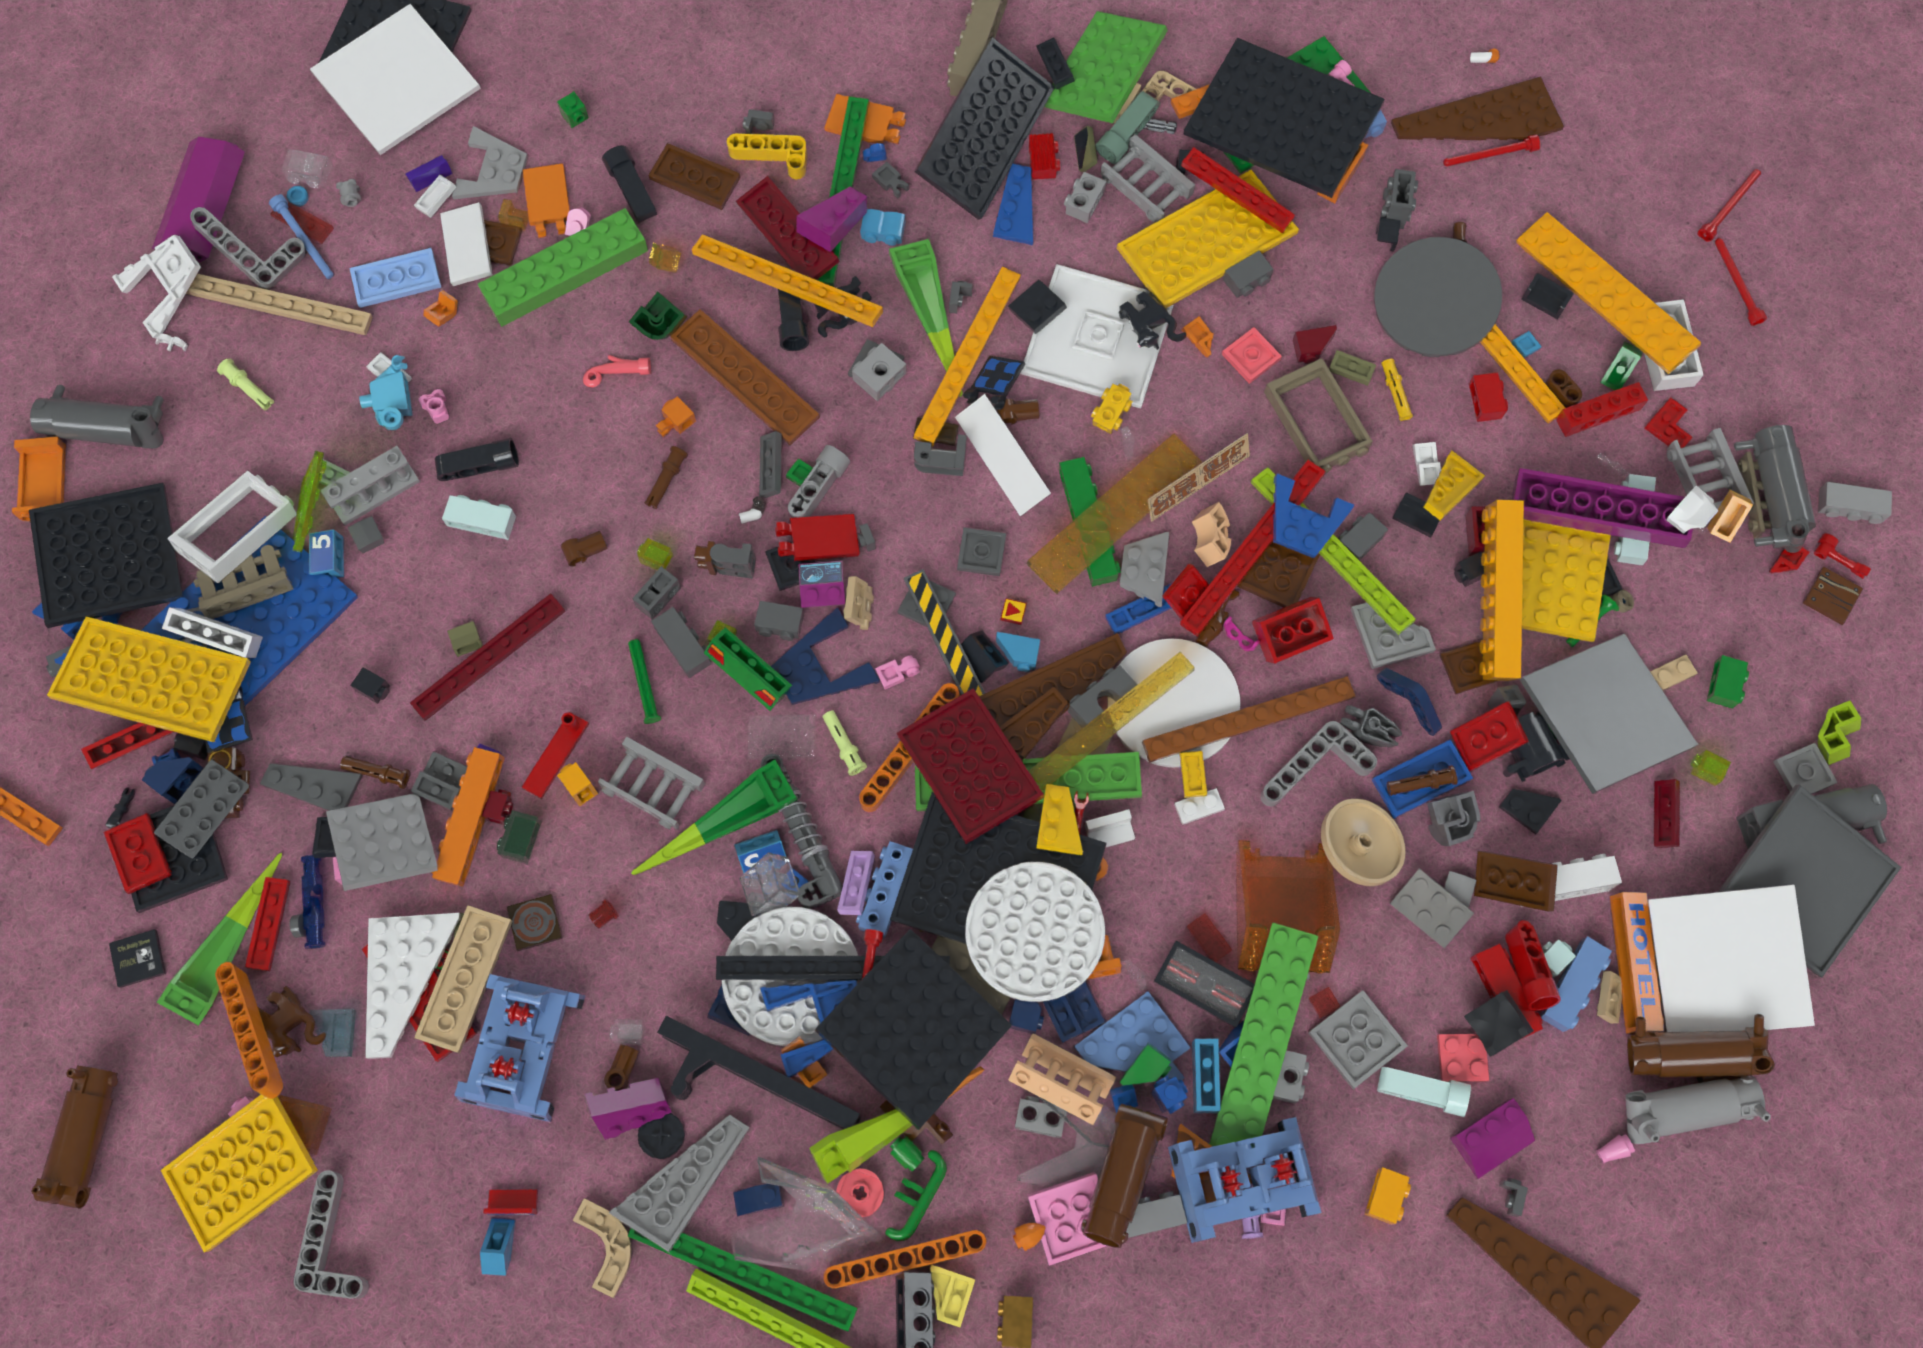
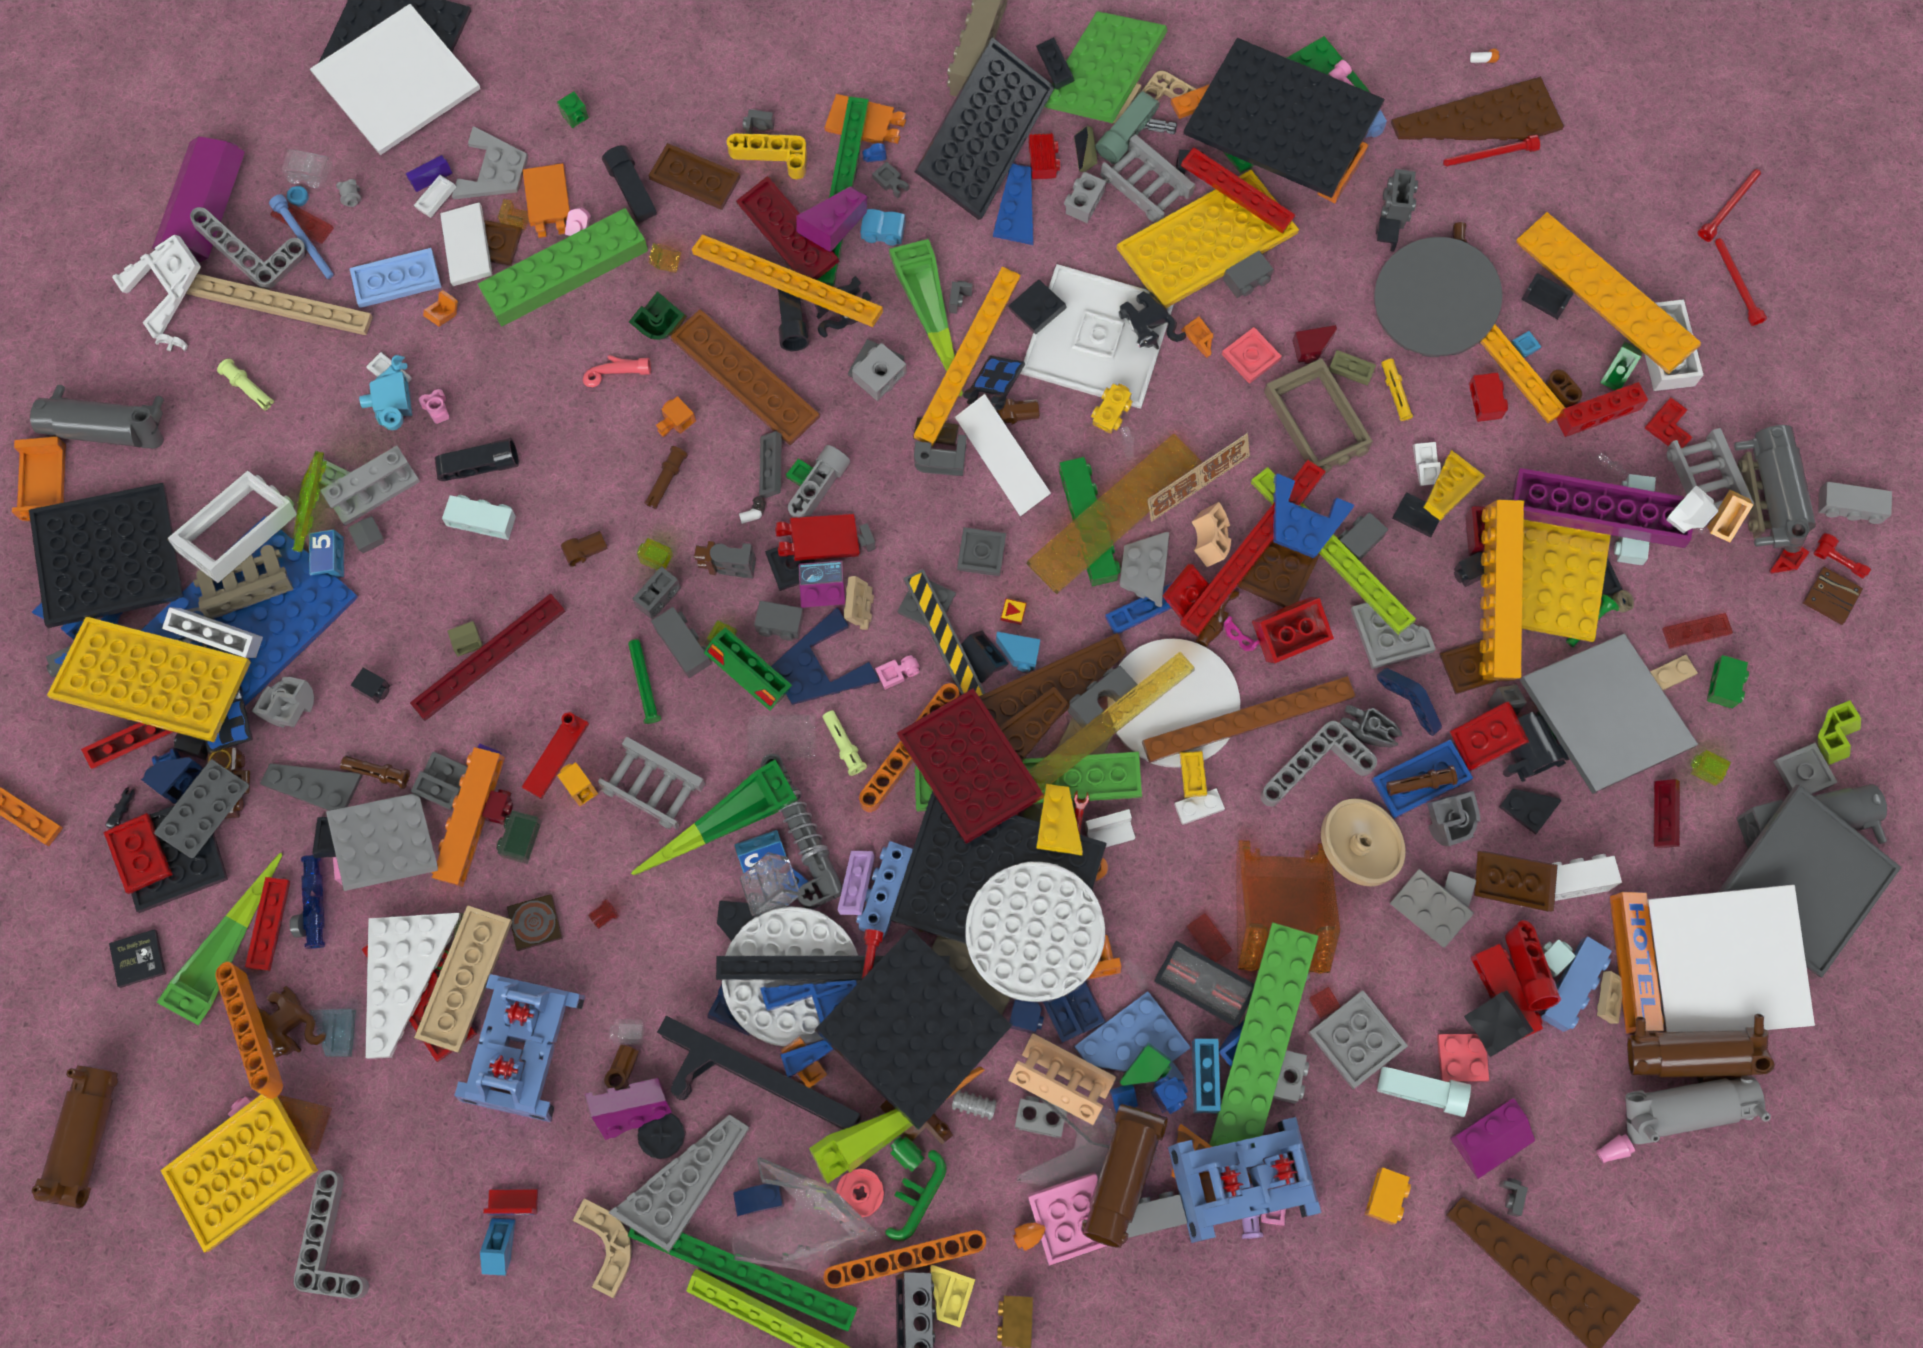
none -> light grey brick [252,677,314,728]
none -> light grey piece [952,1090,997,1120]
none -> clear red tile [1662,613,1733,649]

